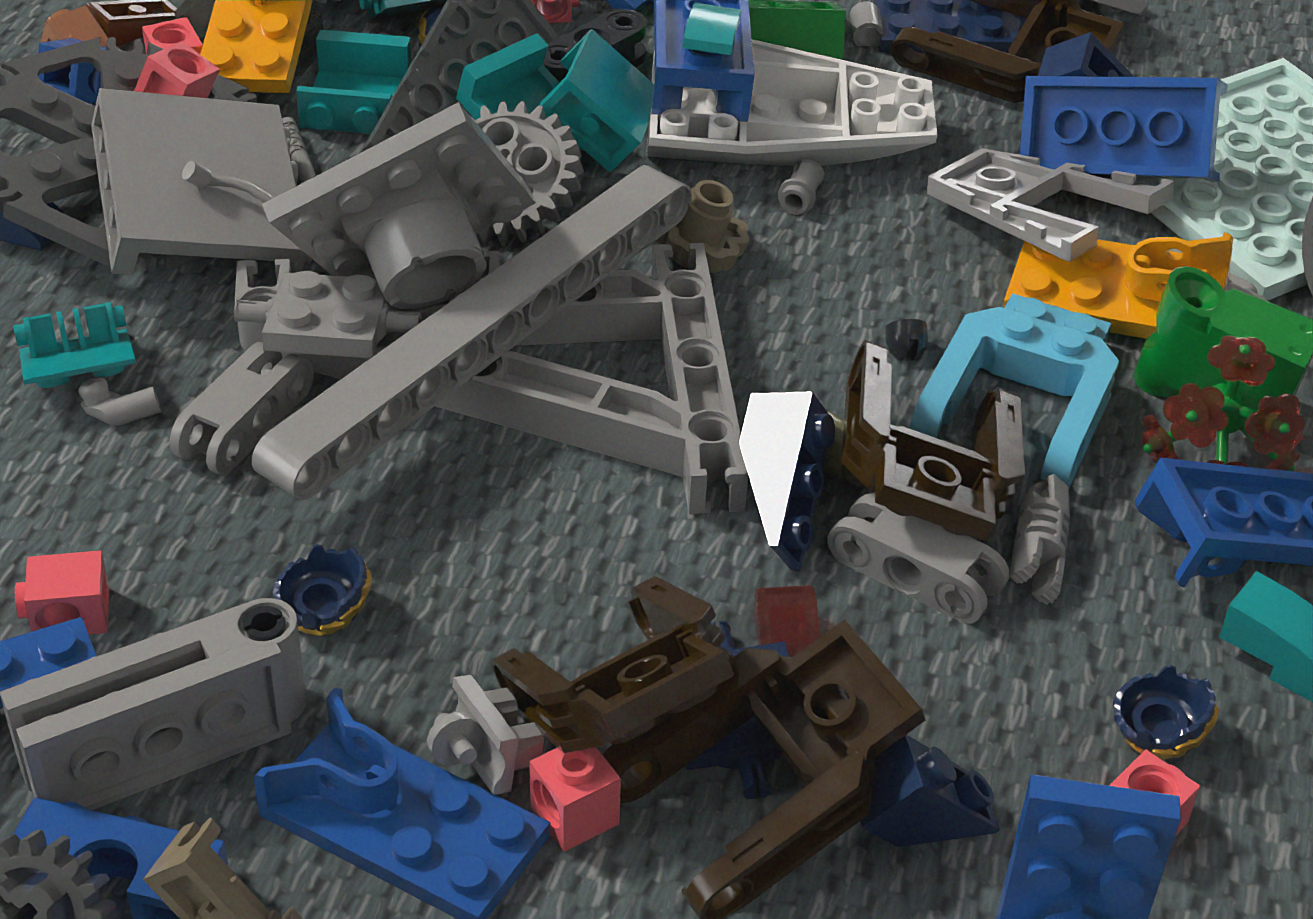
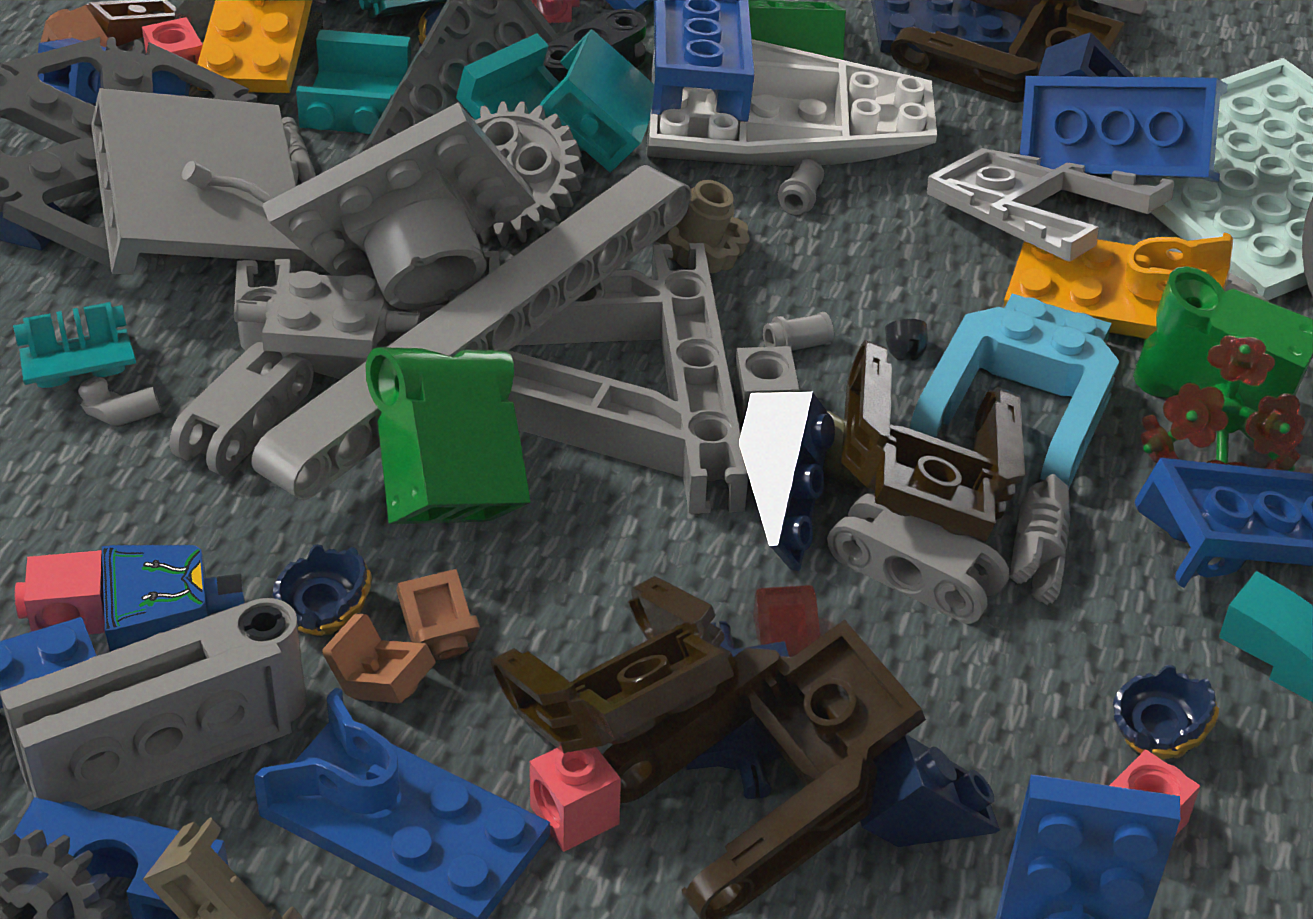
coral brick [134,41,220,98] -> none
light grey hips [427,675,544,795] -> none
teal slope [682,3,742,55] -> none
light grey hinge [850,1,884,47] -> none
none -> blue torso [102,545,245,652]
none -> nougat bracket [323,614,436,703]
none -> green piece [365,347,531,524]
none -> nougat bracket [396,569,480,660]
none -> light grey brick [734,346,799,428]
none -> light grey pin [763,312,834,351]

